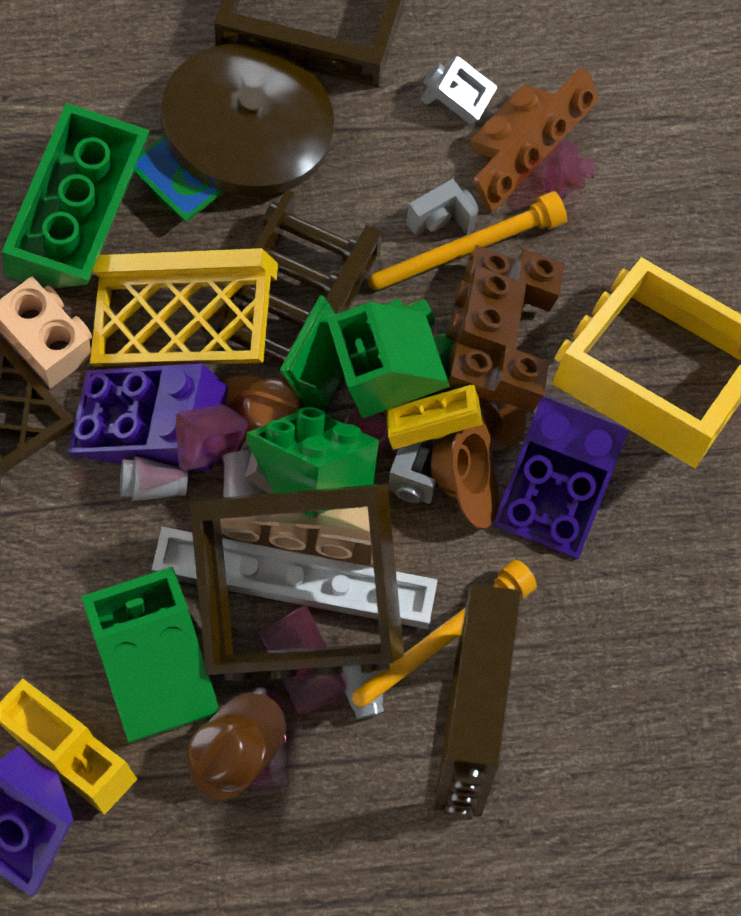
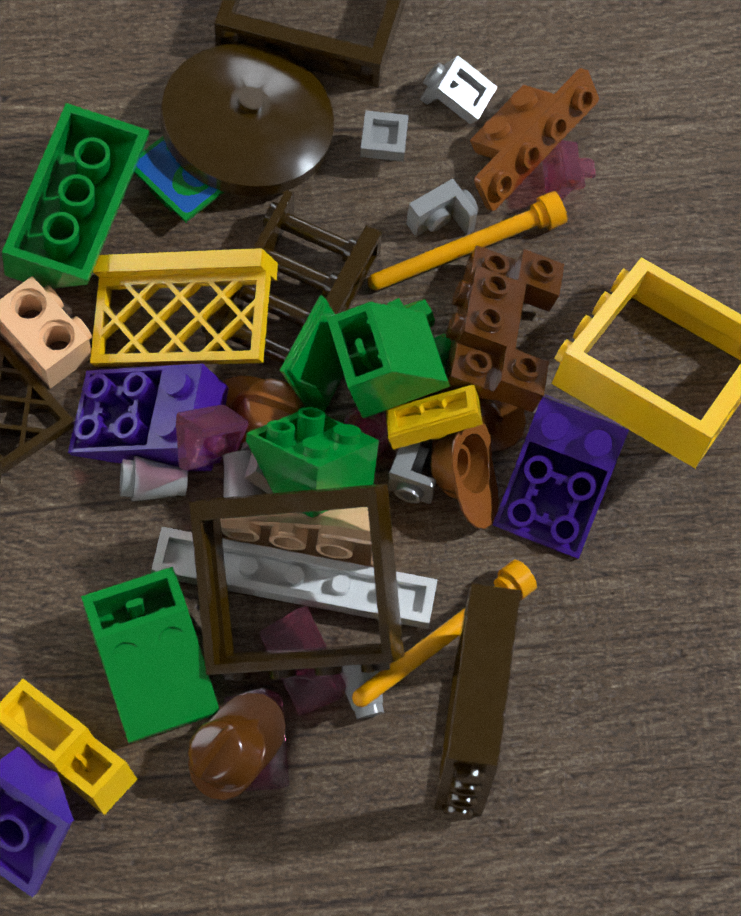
none -> light grey tile [360,110,409,162]

